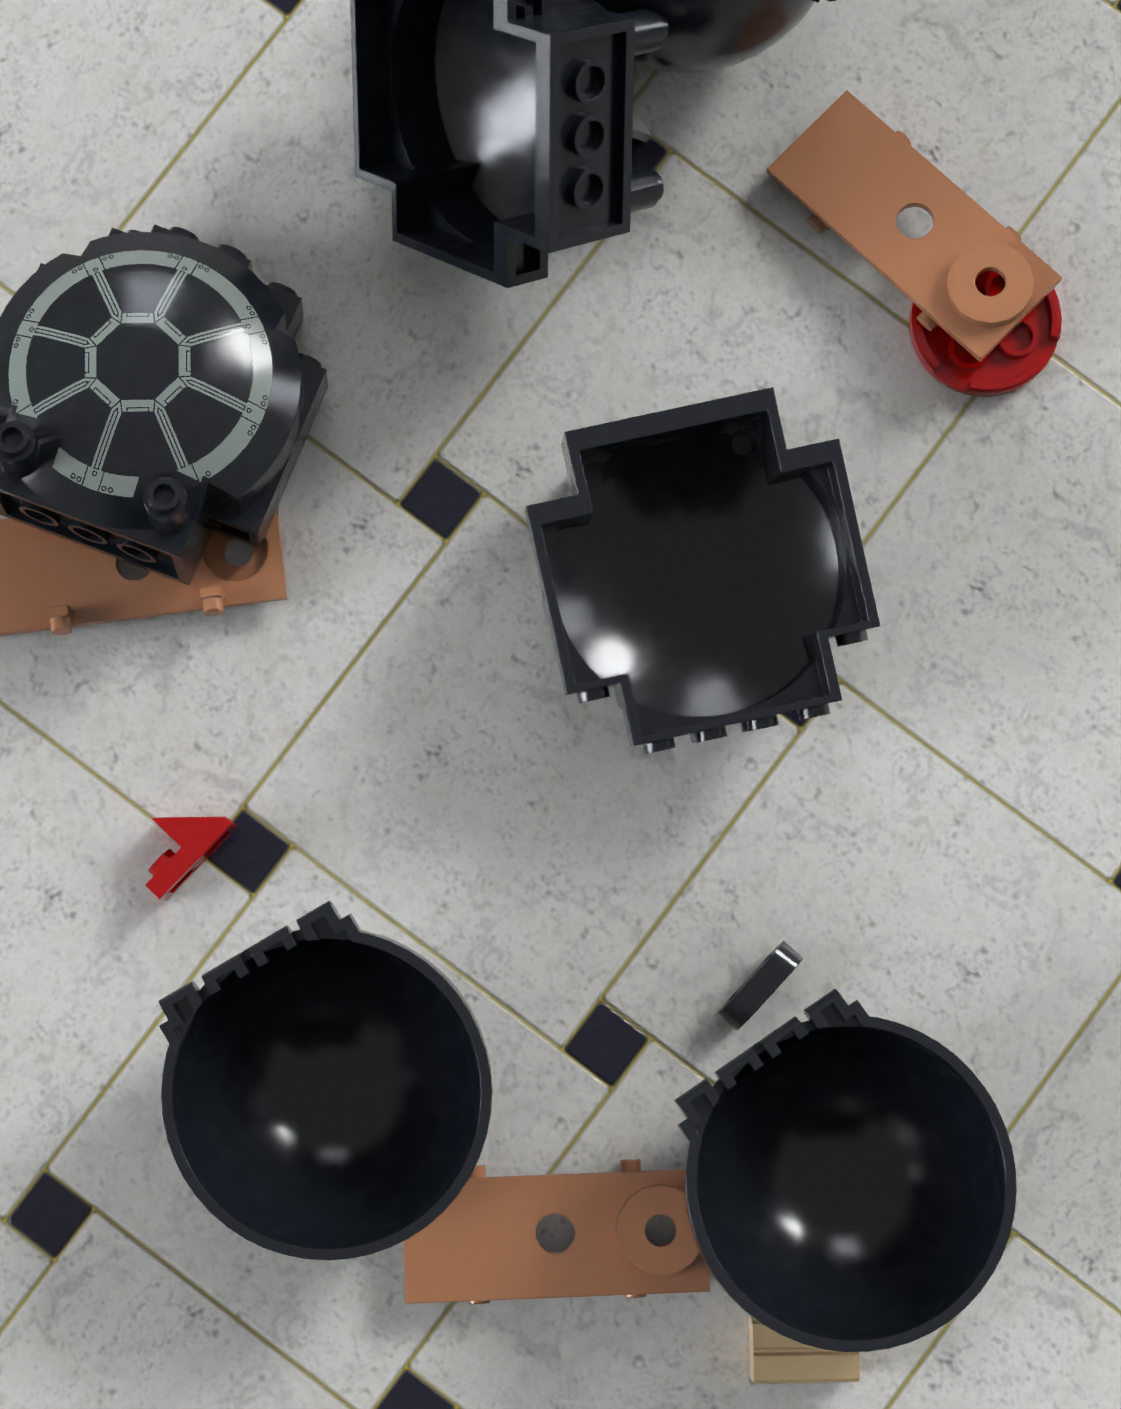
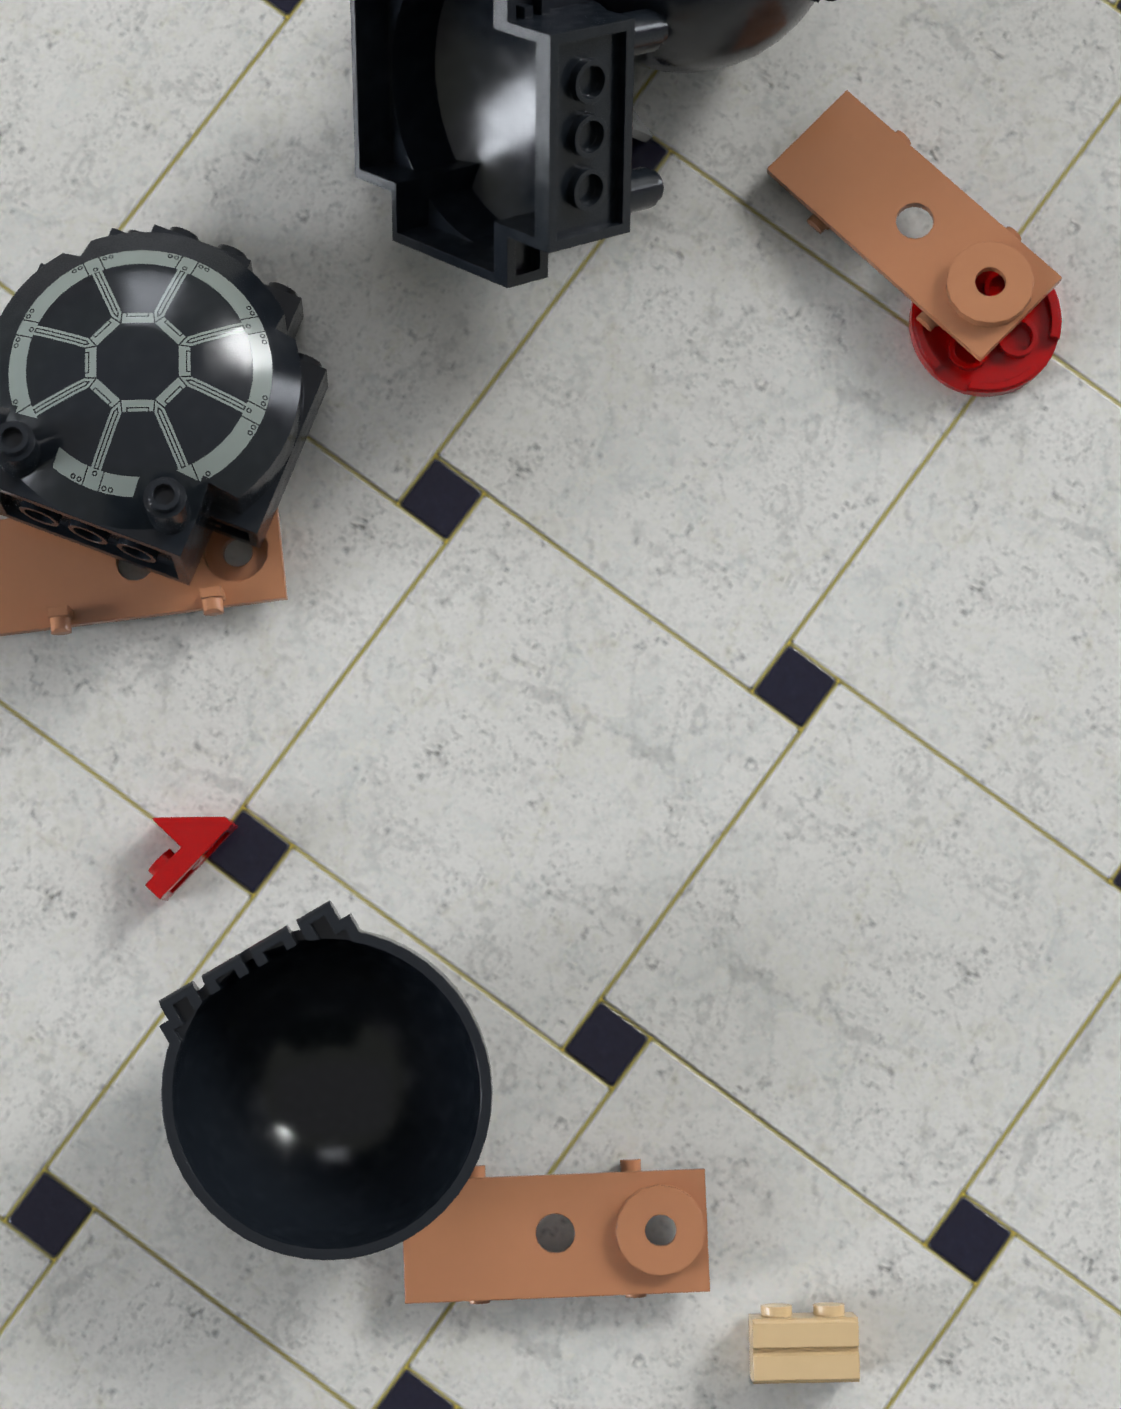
black windscreen [525,387,880,754] -> none
black windscreen [674,989,1017,1352] -> none
black beam [718,941,803,1030] -> none

